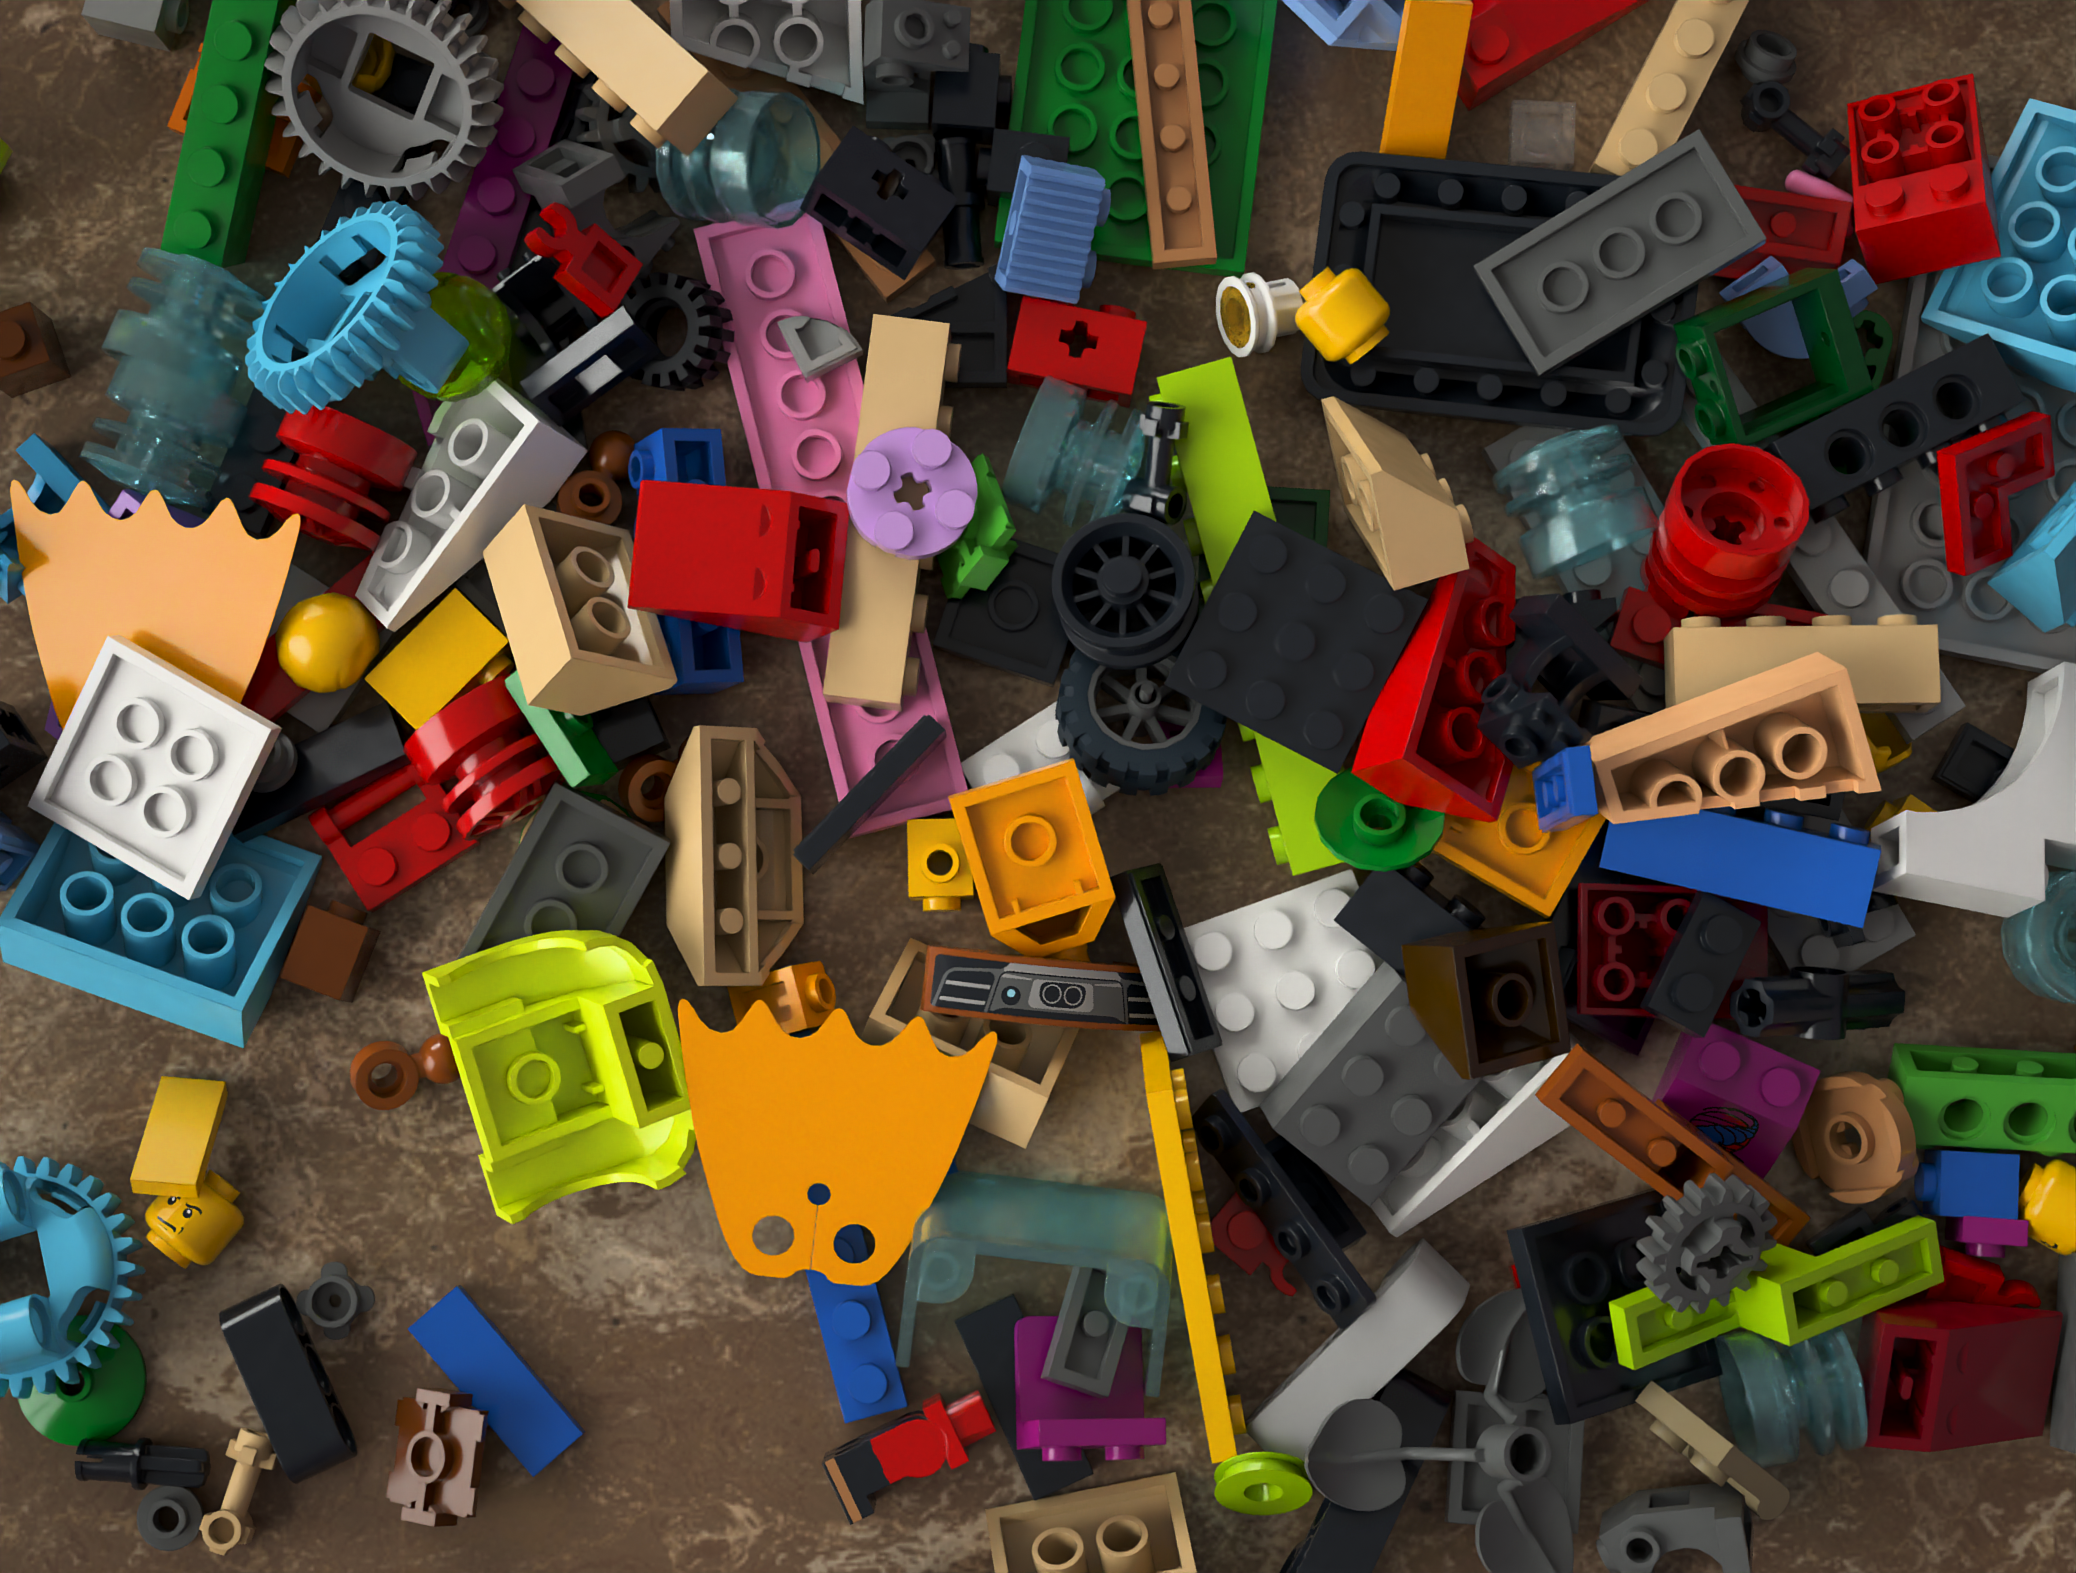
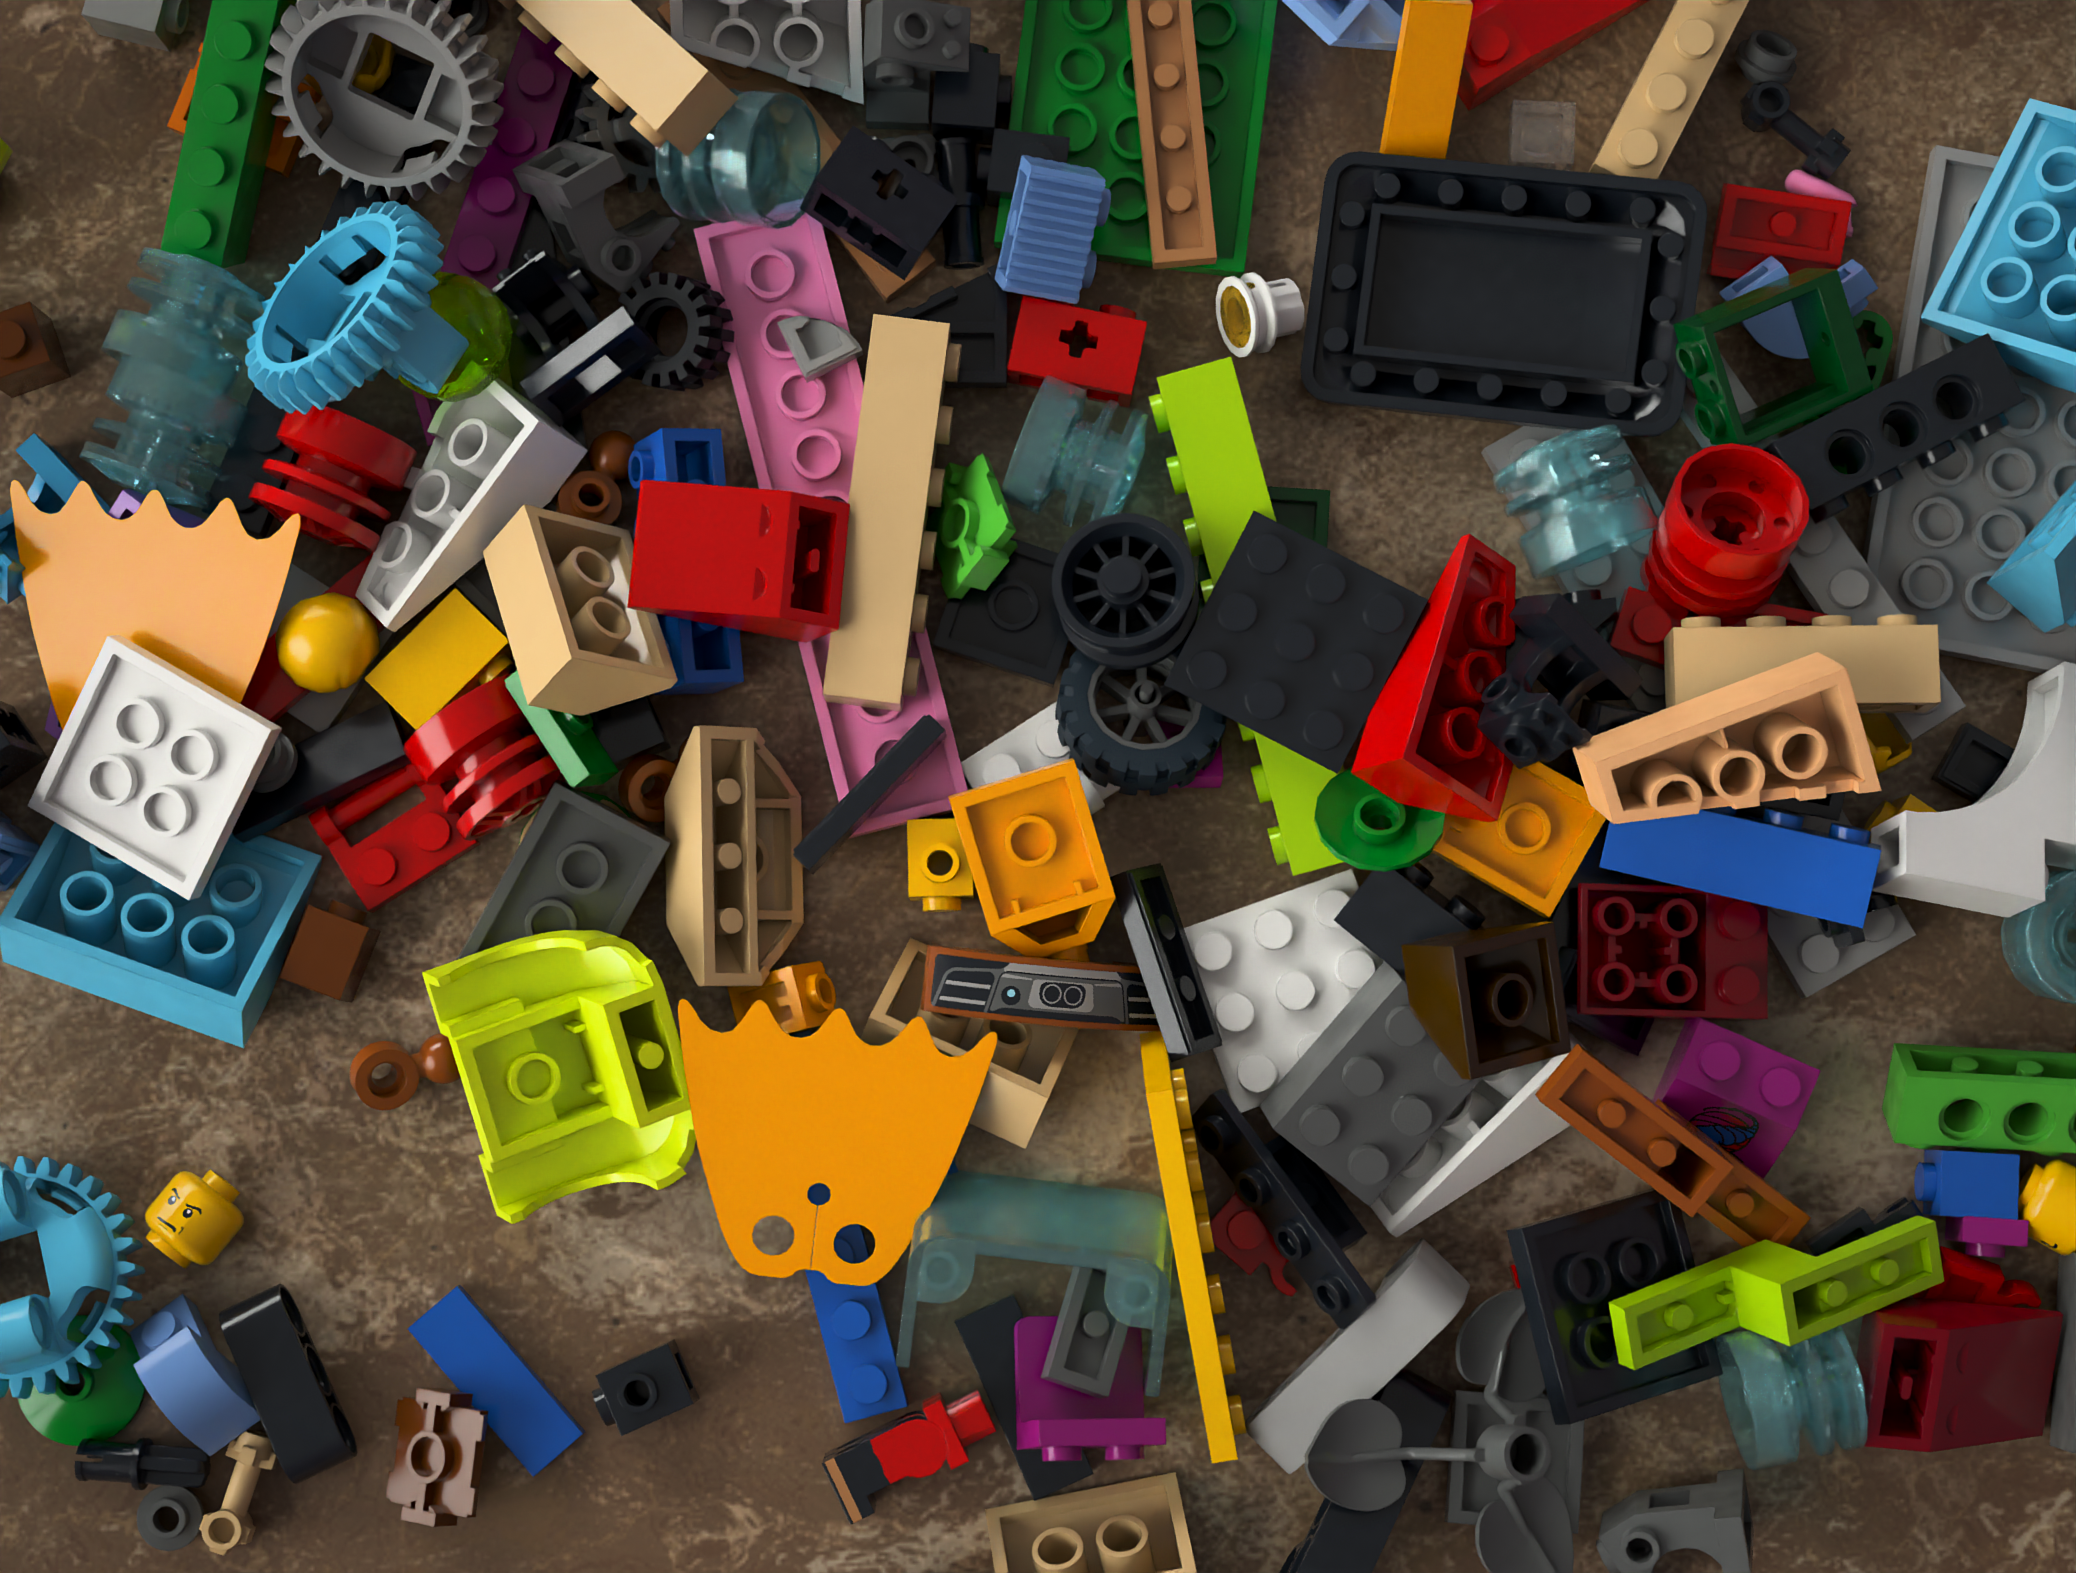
yellow tile [130,1076,228,1199] -> none
dark grey plate [296,1262,375,1340] -> none
red plate [523,202,643,318] -> none
lavender plate [846,427,978,560] -> none
black bar [1122,401,1189,525] -> none
lime piece [1214,1452,1313,1515] -> none
yellow head [1295,267,1390,365] -> none
tan slope [1321,396,1474,591] -> none
dark grey plate [1474,129,1767,378] -> none
blue tile [1532,745,1598,833] -> none
dark tan plate [1635,1380,1790,1520] -> none
dark grey gear [1636,1173,1778,1314] -> none
black plate [1639,891,1761,1038] -> none
black piece [1729,966,1905,1040] -> none
medium nougat plate [1792,1071,1919,1204] -> none
red slope [1847,73,2001,284] -> none
red plate [1936,411,2055,576] -> none
none -> medium blue brick [130,1294,261,1456]
none -> black brick [592,1339,700,1436]

